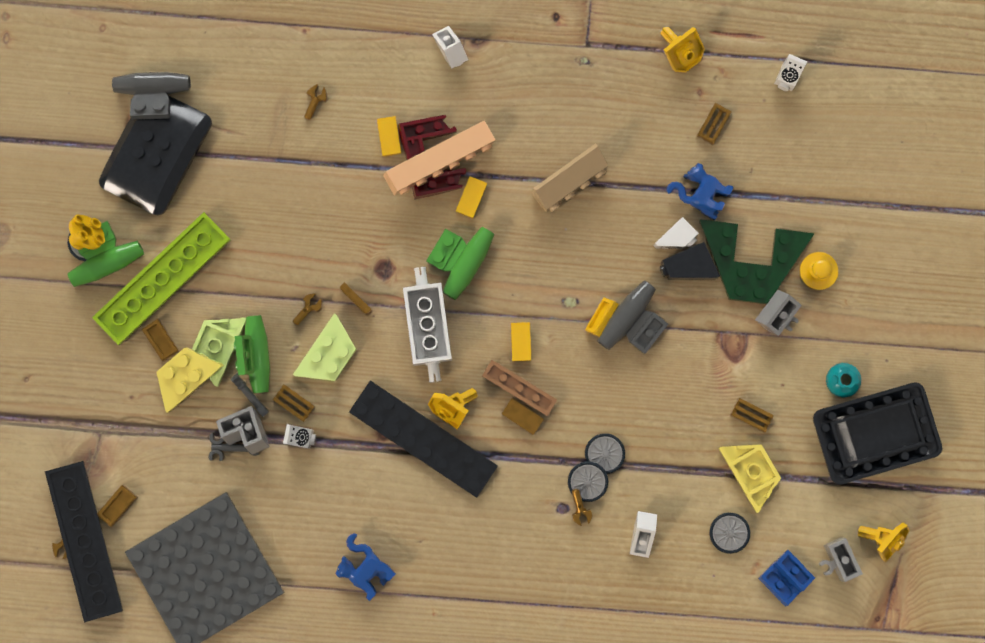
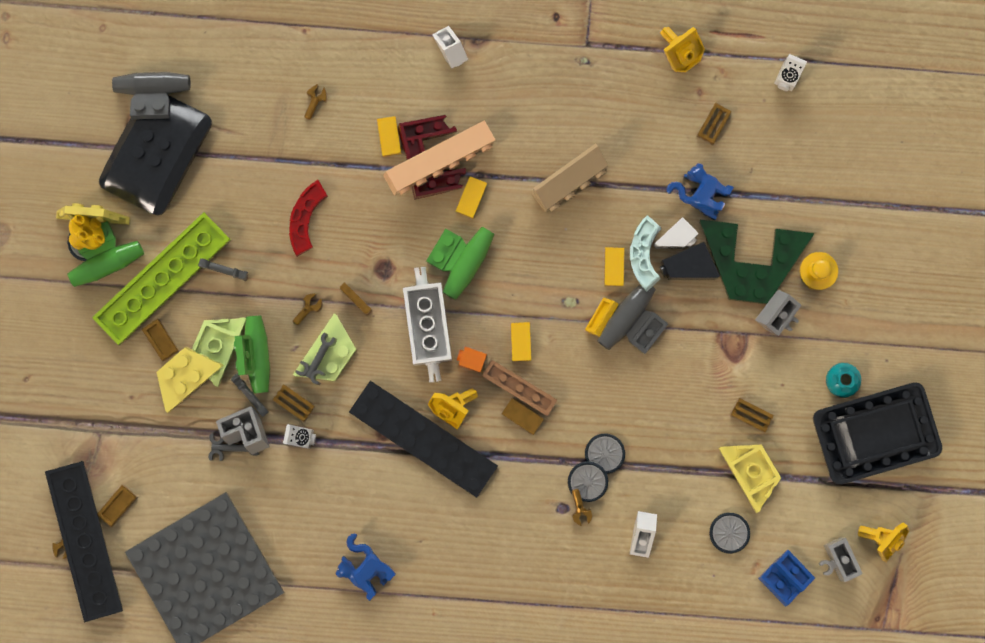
none -> light yellow wing [56,203,130,225]
none -> dark grey bar [198,258,248,281]
none -> red tile [289,180,328,257]
none -> dark grey bar [295,332,337,385]
none -> orange brick [457,346,487,374]
none -> yellow tile [604,247,624,286]
none -> light aqua tile [630,215,661,292]

